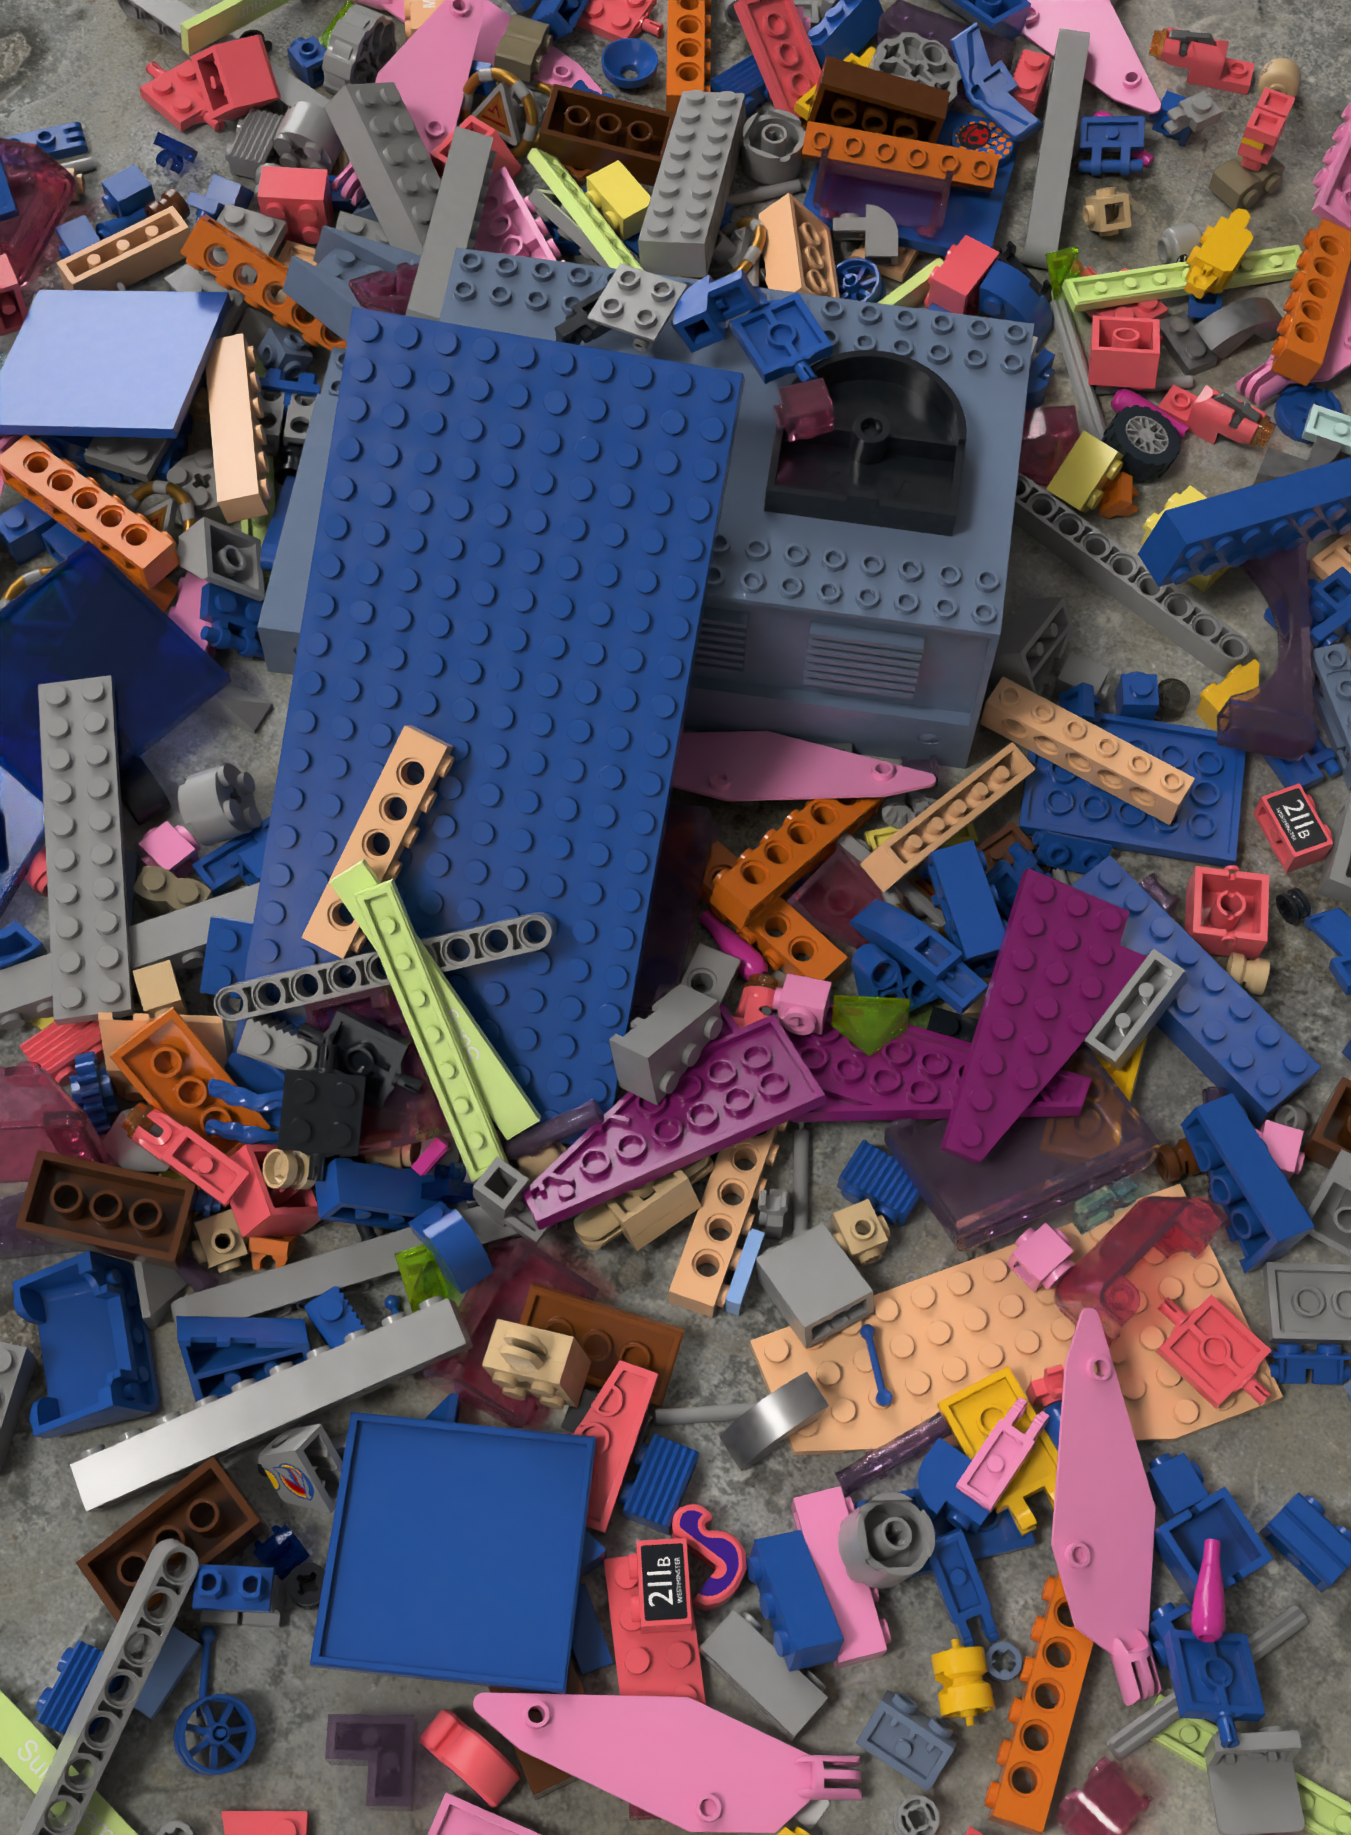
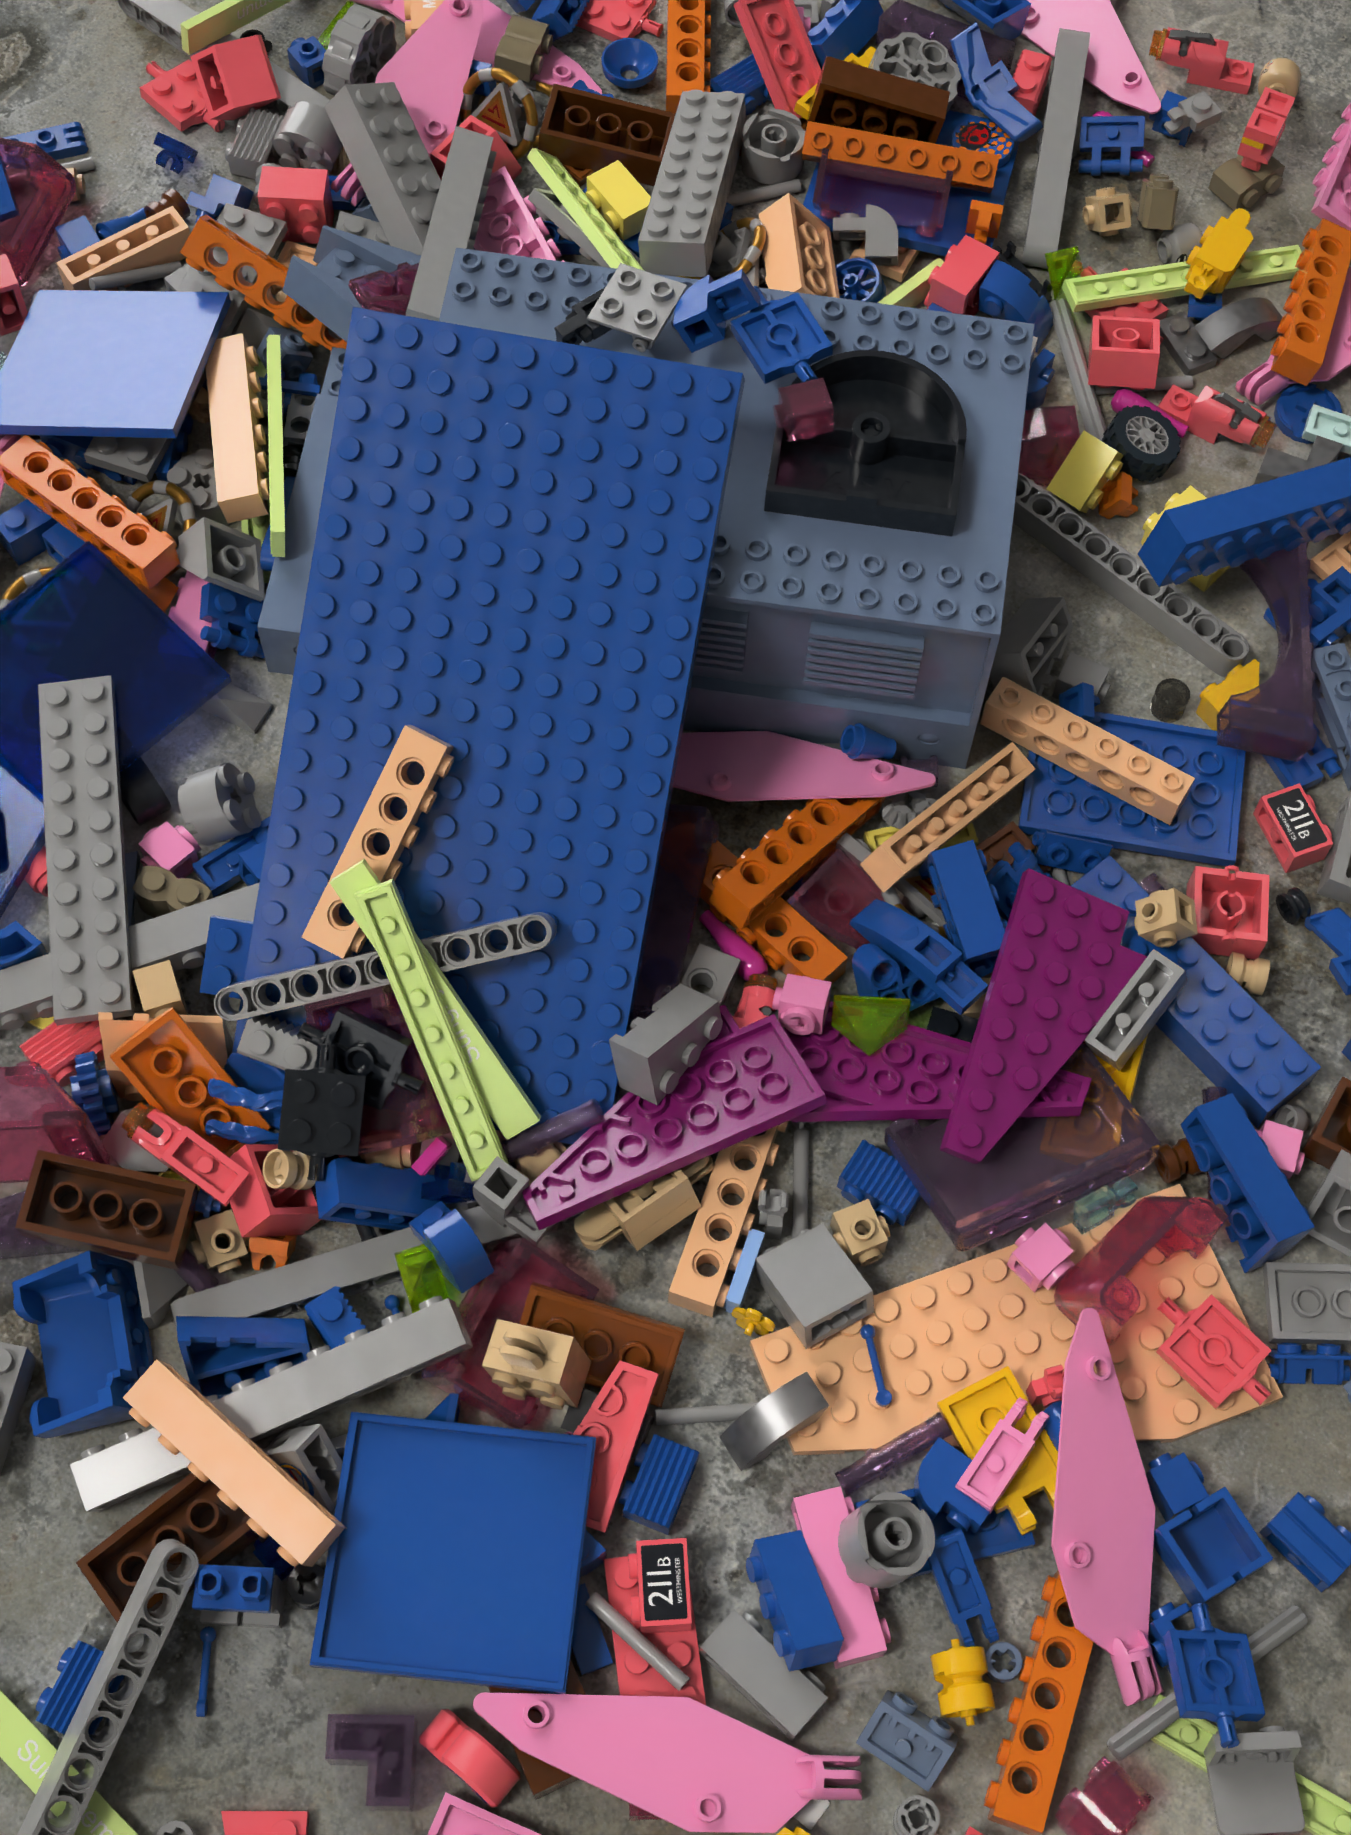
brick [101,164,156,218] -> none
light blue tile [134,1626,202,1720] -> none
blue wheel [173,1693,257,1776] -> none
coral animal [672,1504,747,1611] -> none
blue brick [1114,671,1159,721] -> none
dark pink piece [1191,1539,1226,1643] -> none
none -> light grey bar [89,261,182,291]
none -> light nougat brick [123,1359,346,1567]
none -> yellowish green tile [267,335,285,557]
none -> light grey bar [585,1592,690,1691]
none -> yellow plant [731,1307,775,1336]
none -> blue cone [840,723,897,760]
none -> orange tile [965,199,1004,244]
none -> tan brick [1134,888,1198,947]
none -> dark tan brick [1137,174,1179,230]

